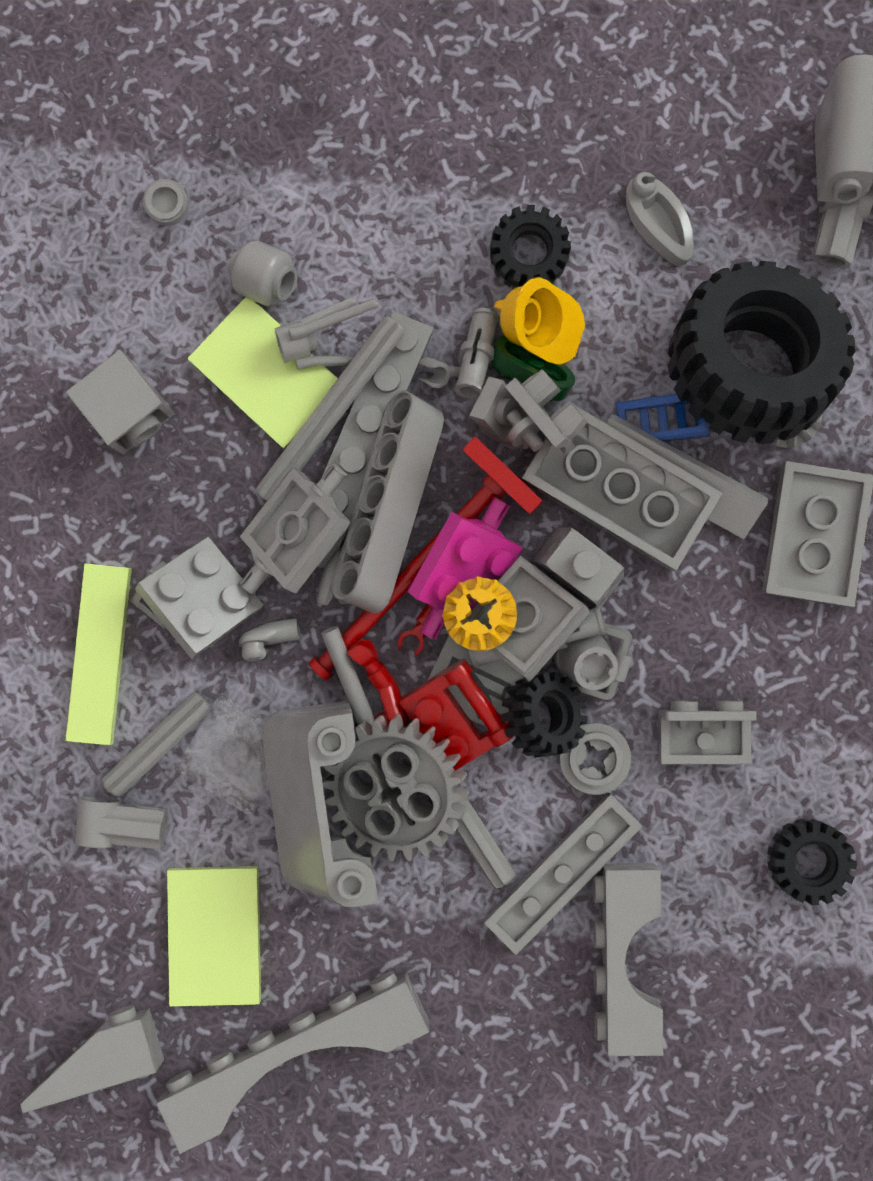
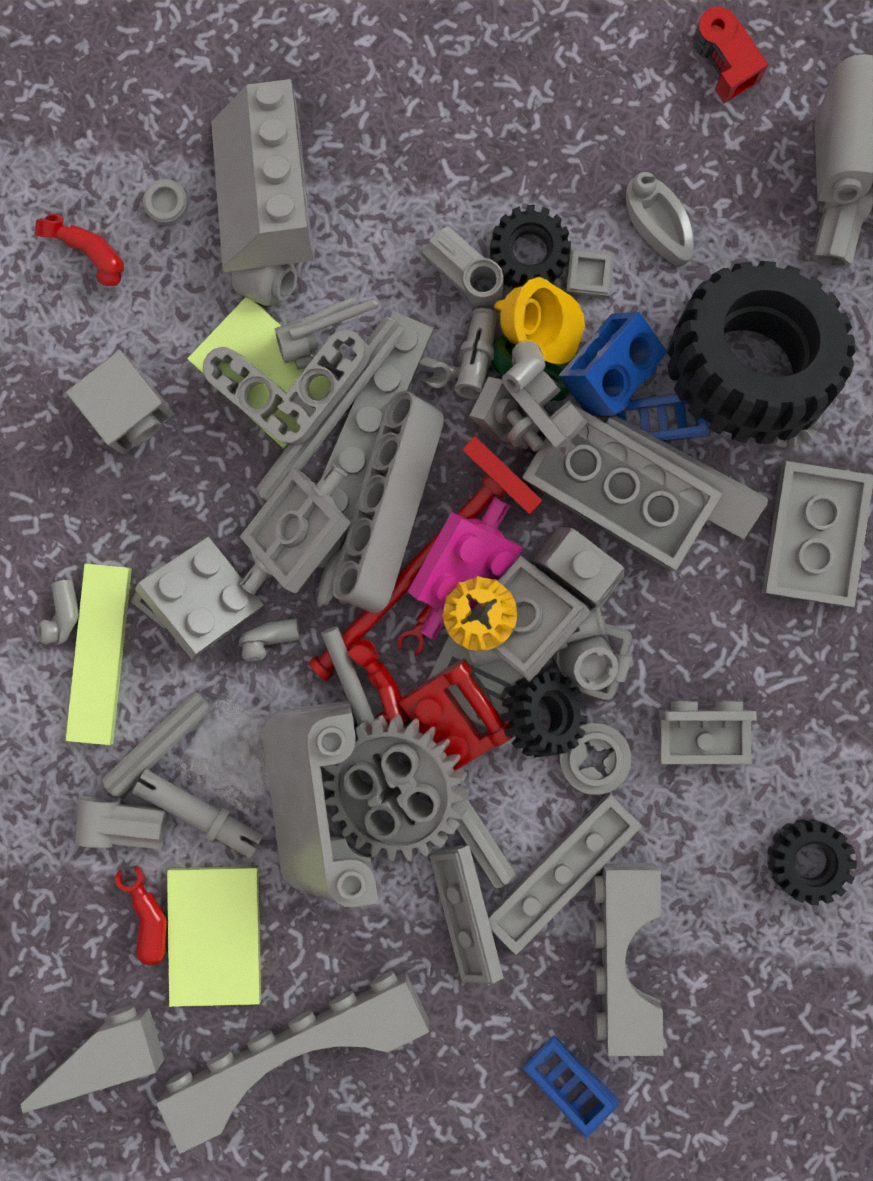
none -> red arm [34,213,124,286]
none -> light grey arm [37,580,79,646]
none -> red arm [115,866,167,966]
none -> light grey pin [132,768,264,860]
none -> light grey beam [203,330,370,445]
none -> light grey slope [211,79,314,272]
none -> light grey piece [422,225,503,309]
none -> light grey tile [429,845,504,984]
none -> light grey arm [502,341,545,393]
none -> blue slope [522,1035,620,1139]
none -> blue brick [558,312,668,416]
none -> light grey tile [565,248,615,299]
none -> red leg [693,7,768,103]

